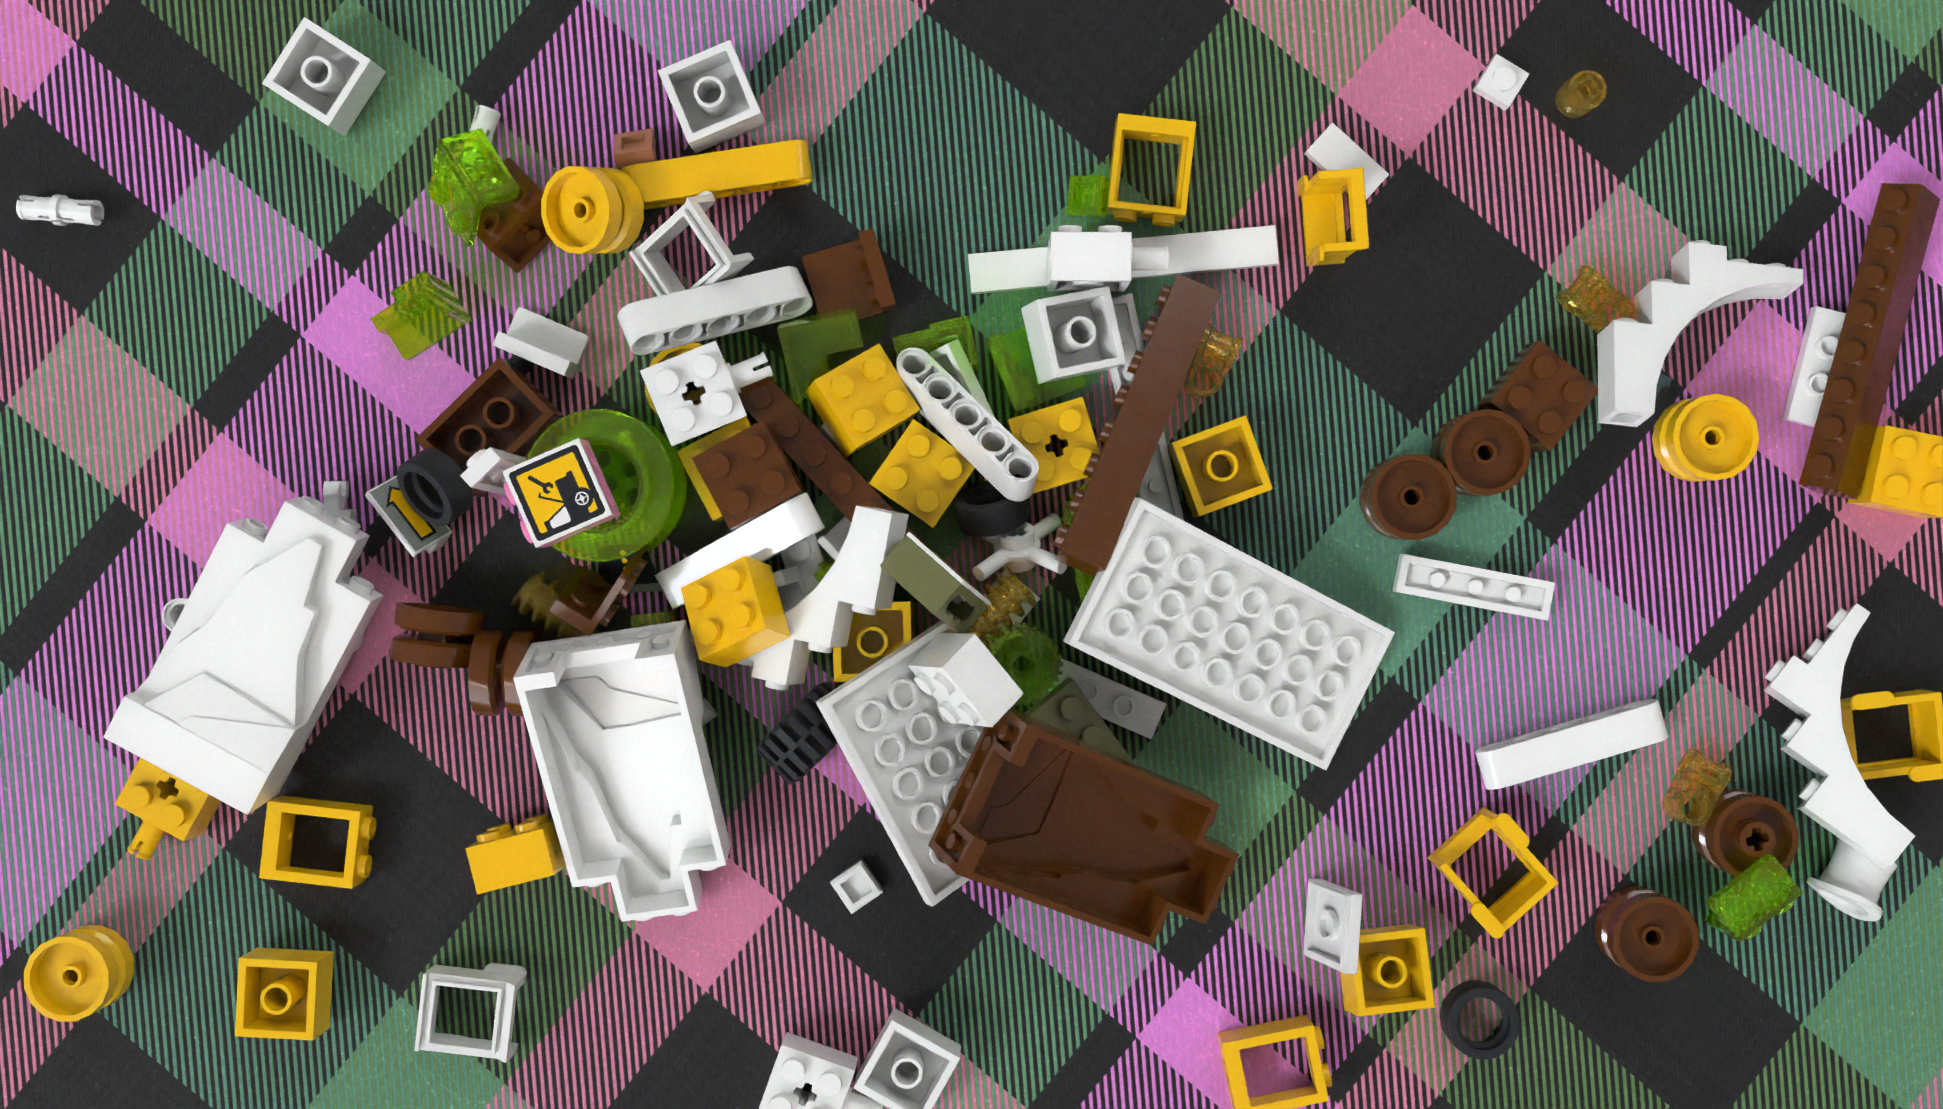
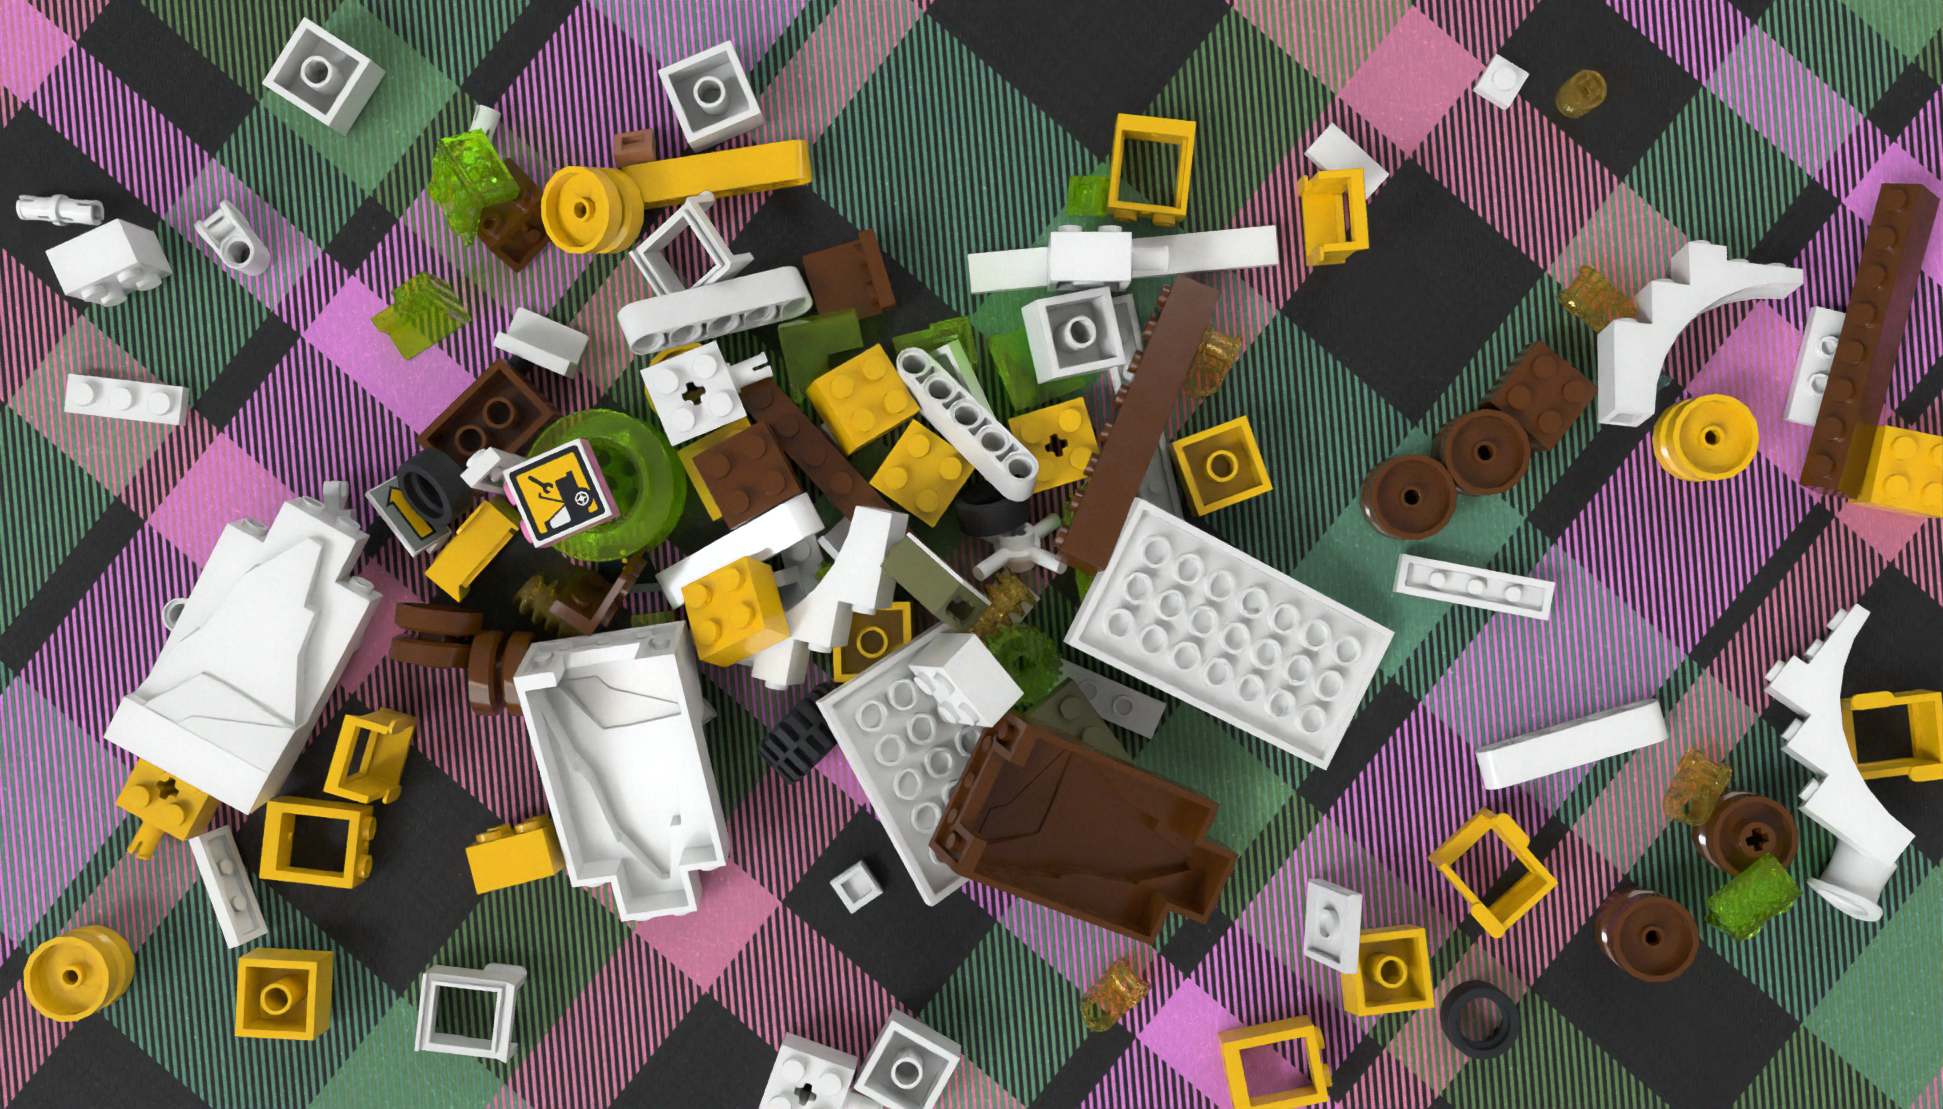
none -> white brick [45,218,173,307]
none -> white plate [64,374,190,426]
none -> white plate [189,825,268,949]
none -> white piece [194,199,271,276]
none -> yellow piece [323,707,418,804]
none -> yellow piece [424,495,523,603]
none -> clear yellow piece [1079,957,1151,1032]

